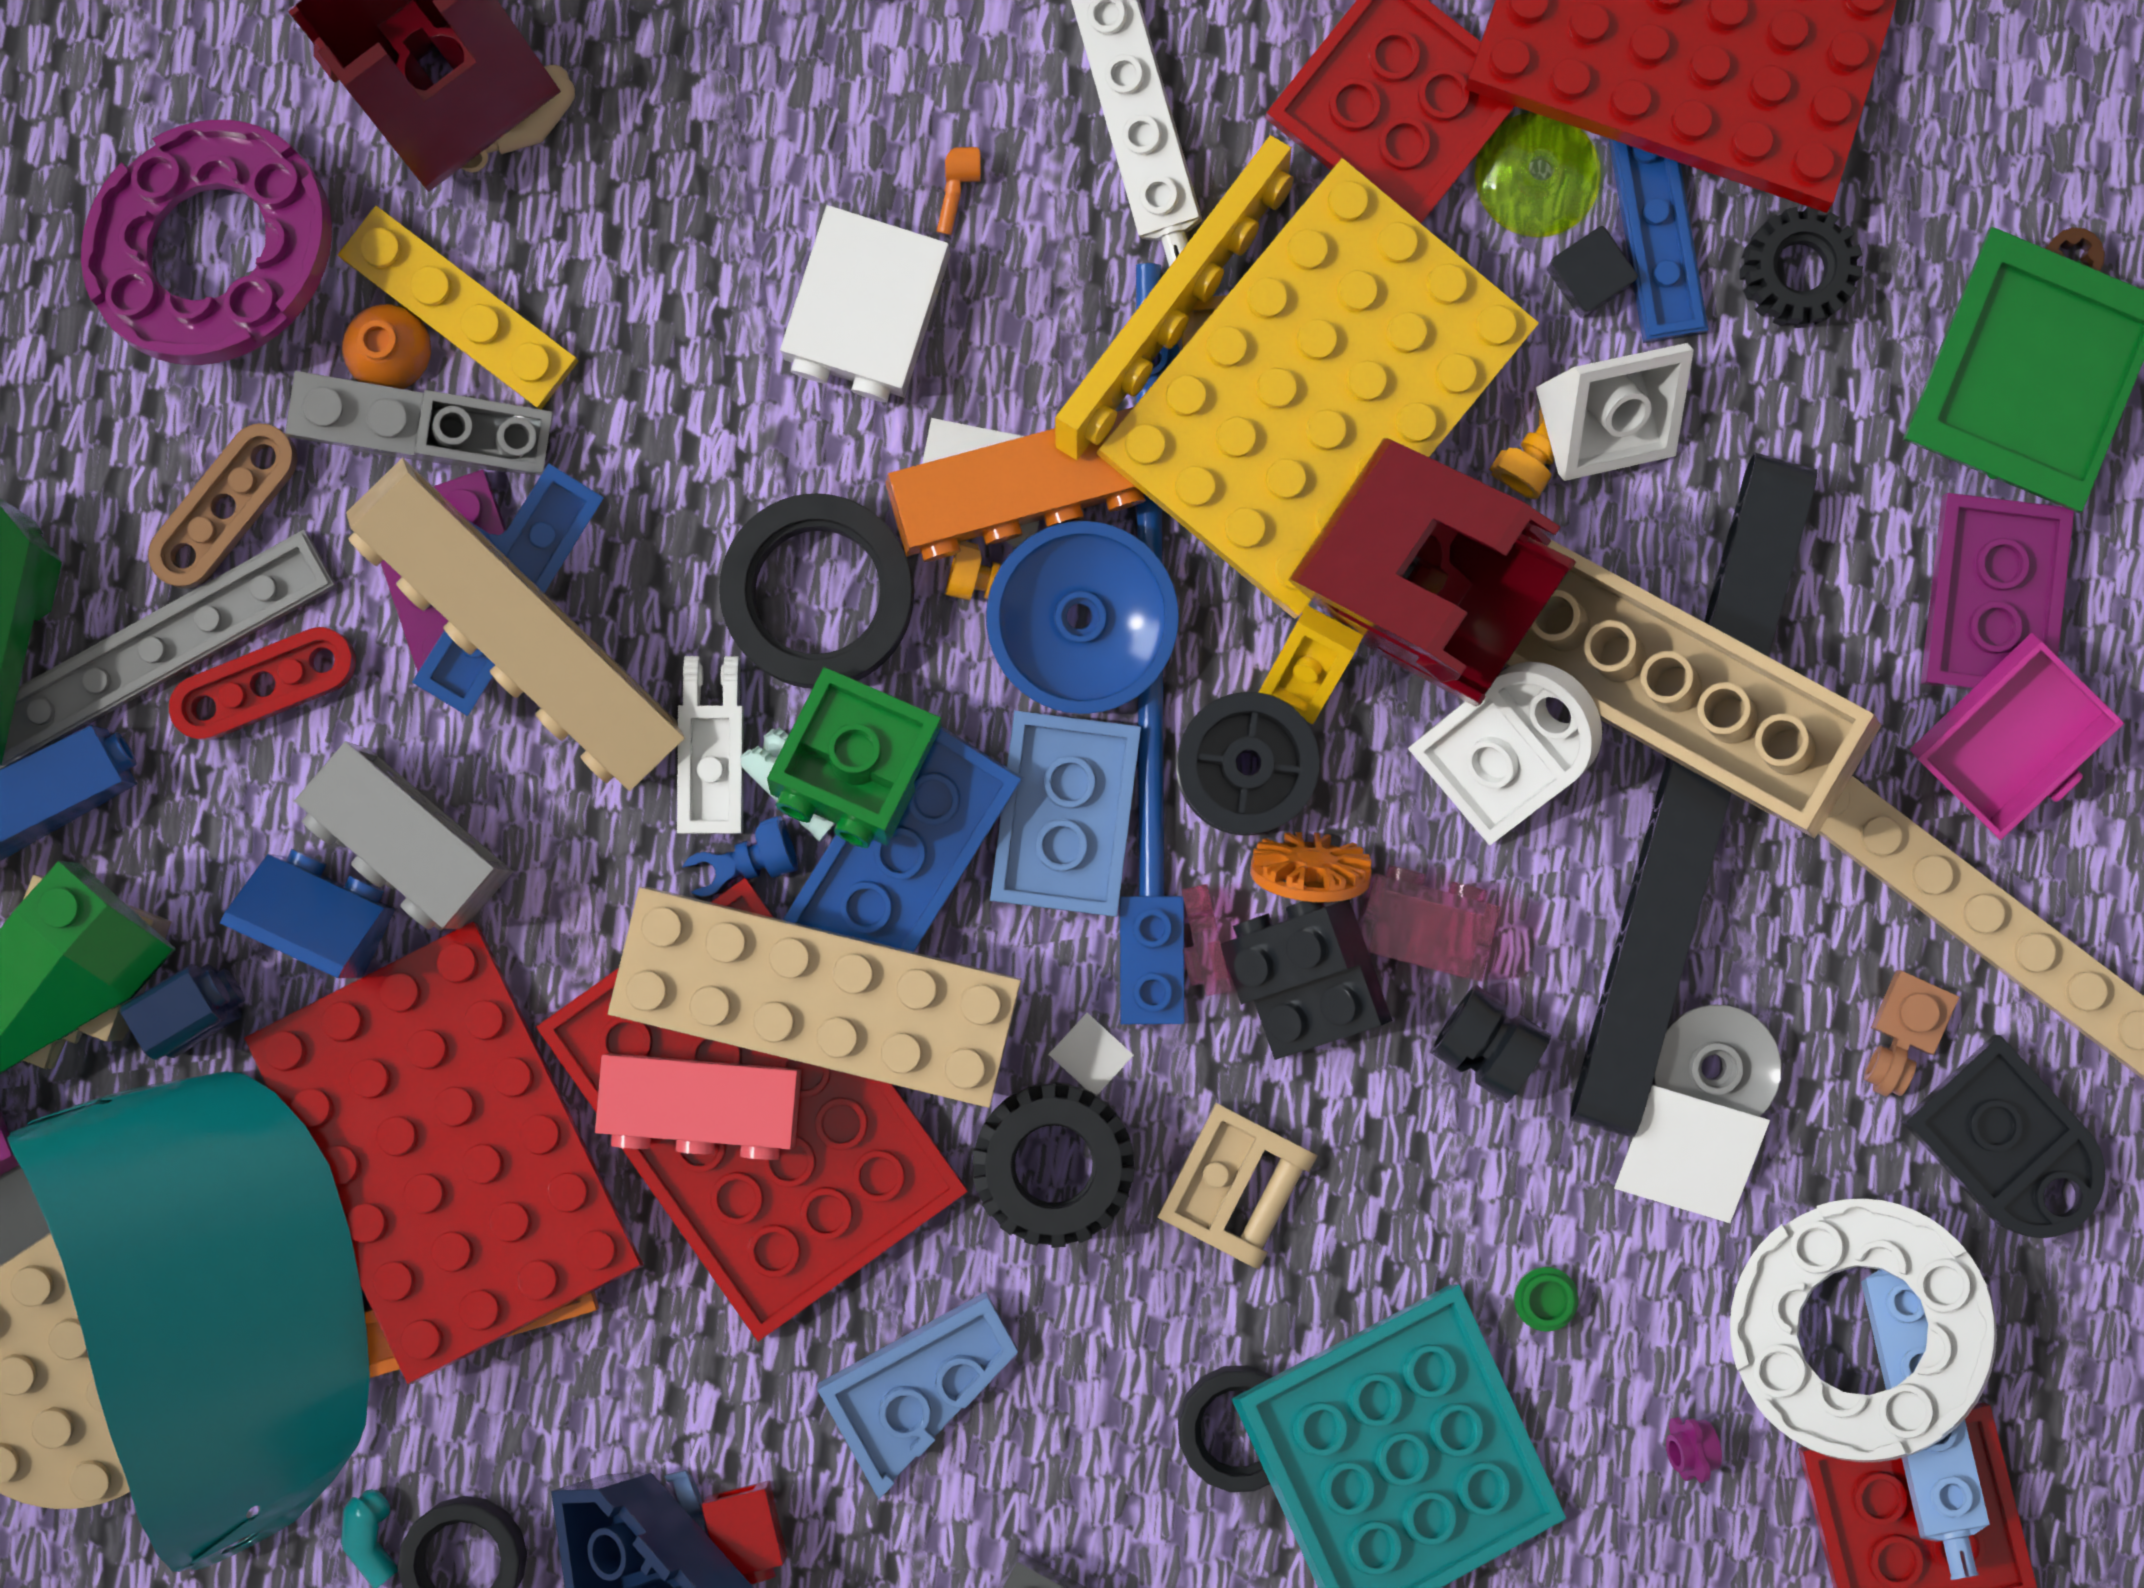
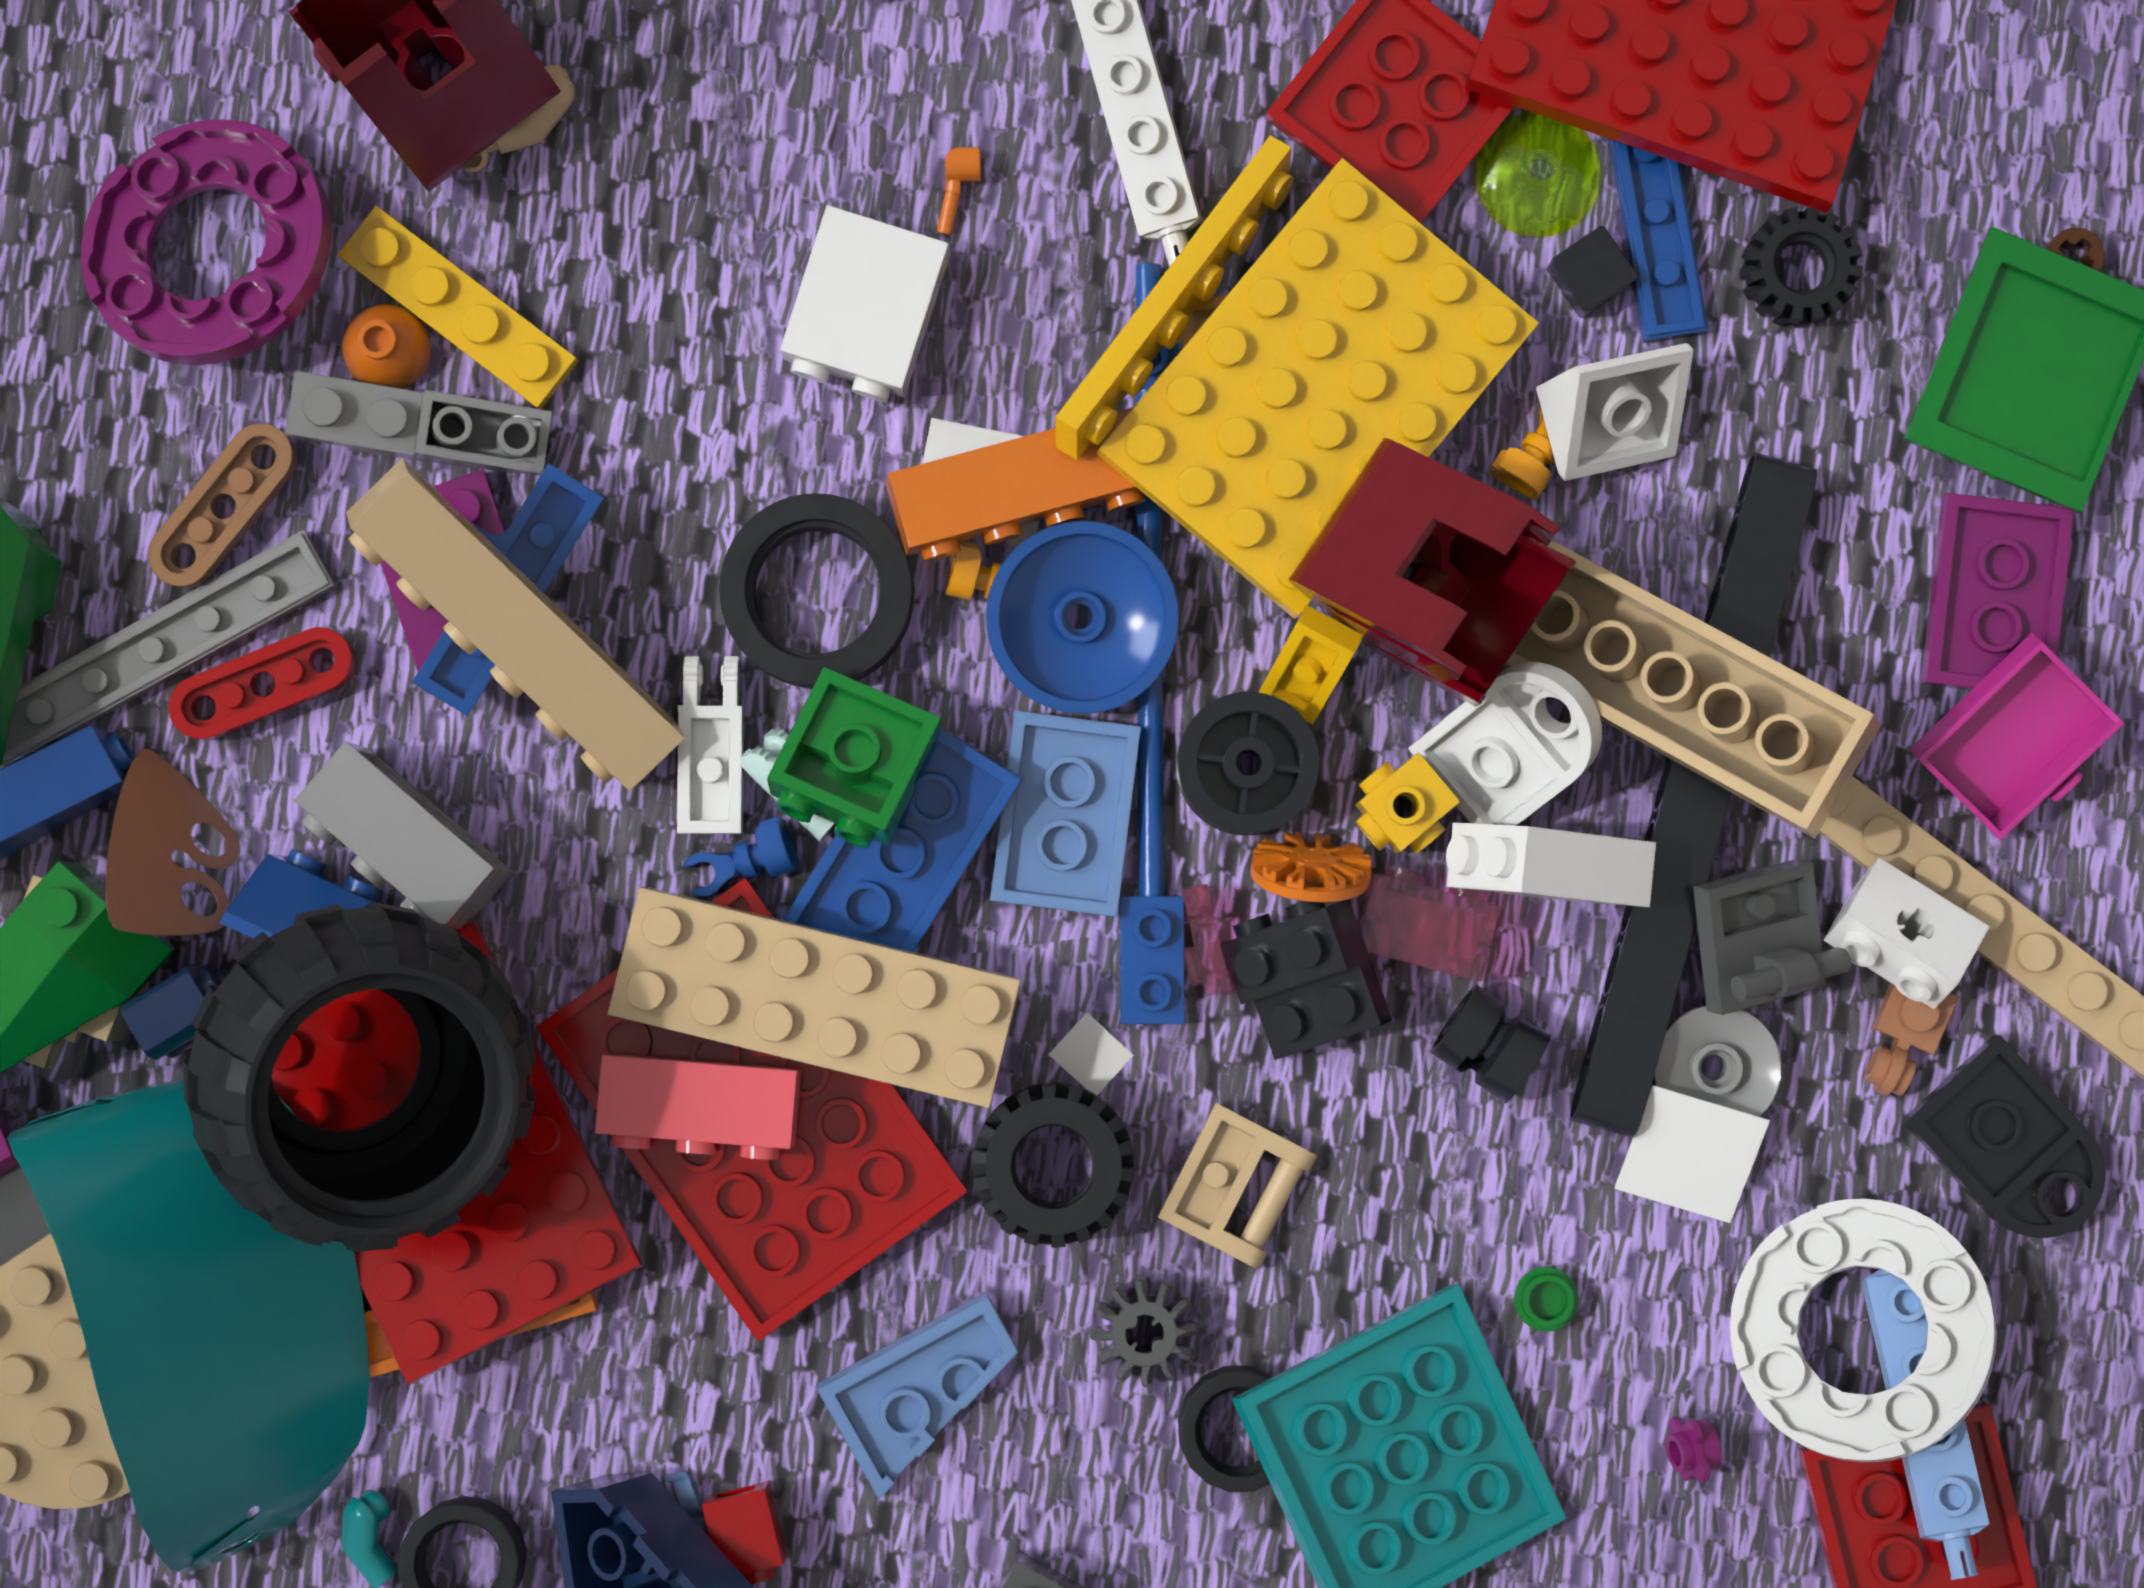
none -> nougat piece [106,748,240,936]
none -> black tyre [183,902,536,1252]
none -> dark grey gear [1089,1275,1199,1387]
none -> yellow brick [1355,752,1460,854]
none -> white brick [1446,823,1656,907]
none -> dark grey plate [1693,859,1851,1015]
none -> white brick [1823,857,1990,1009]

